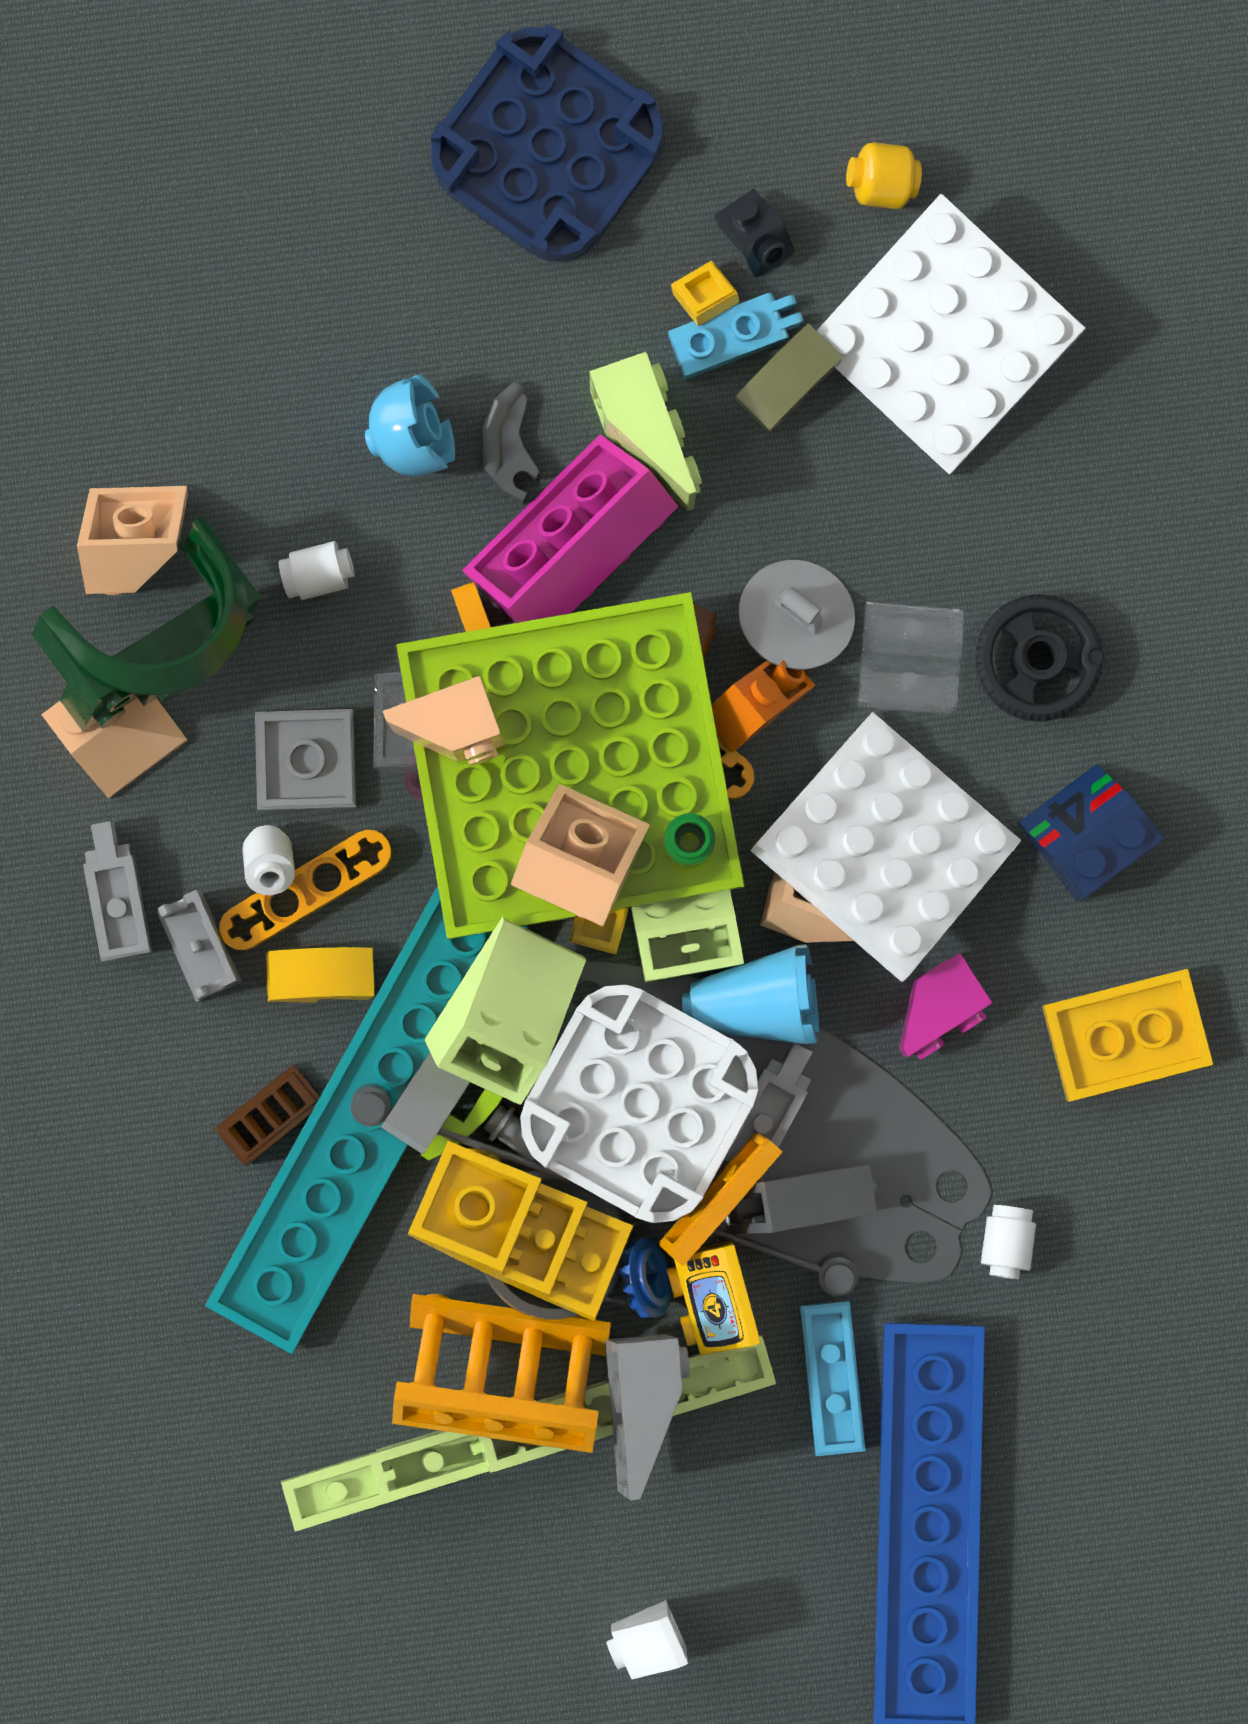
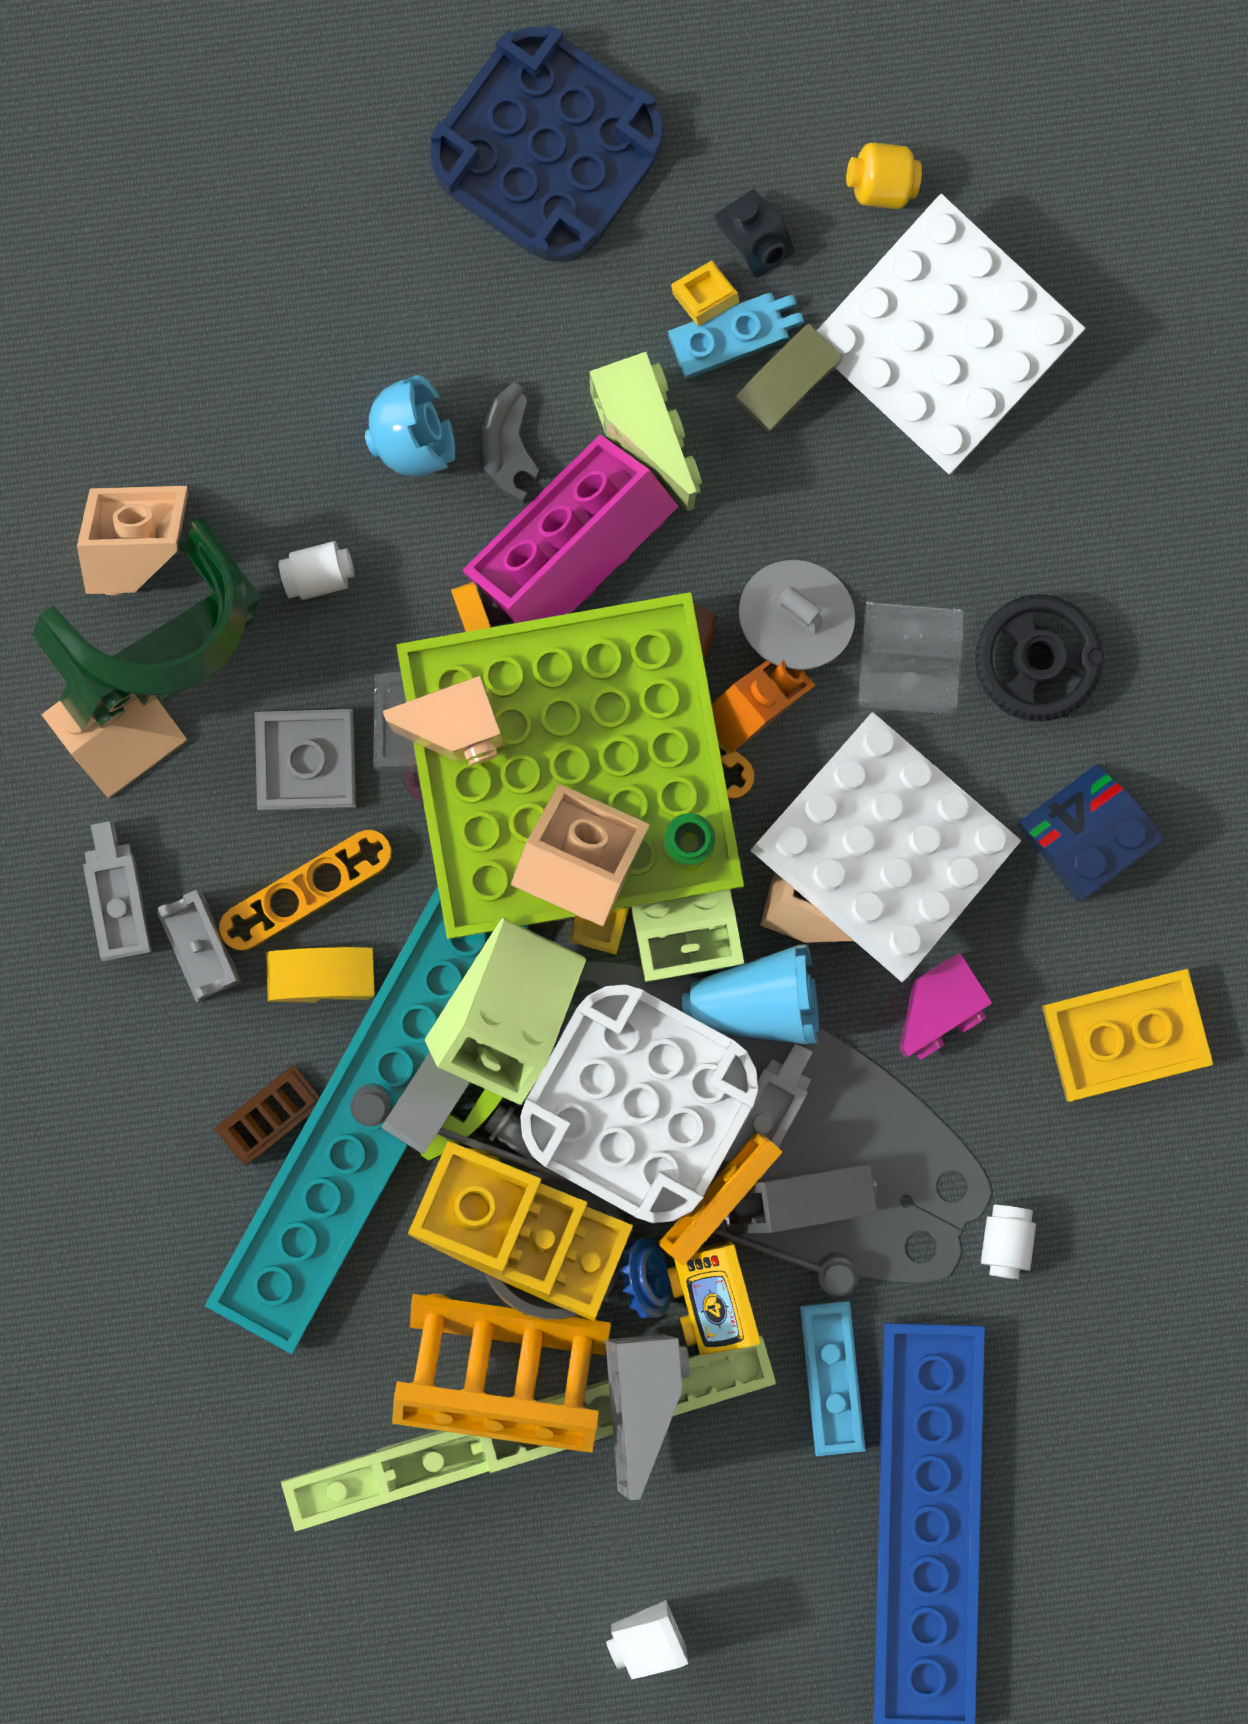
white brick [243,825,295,895] -> none

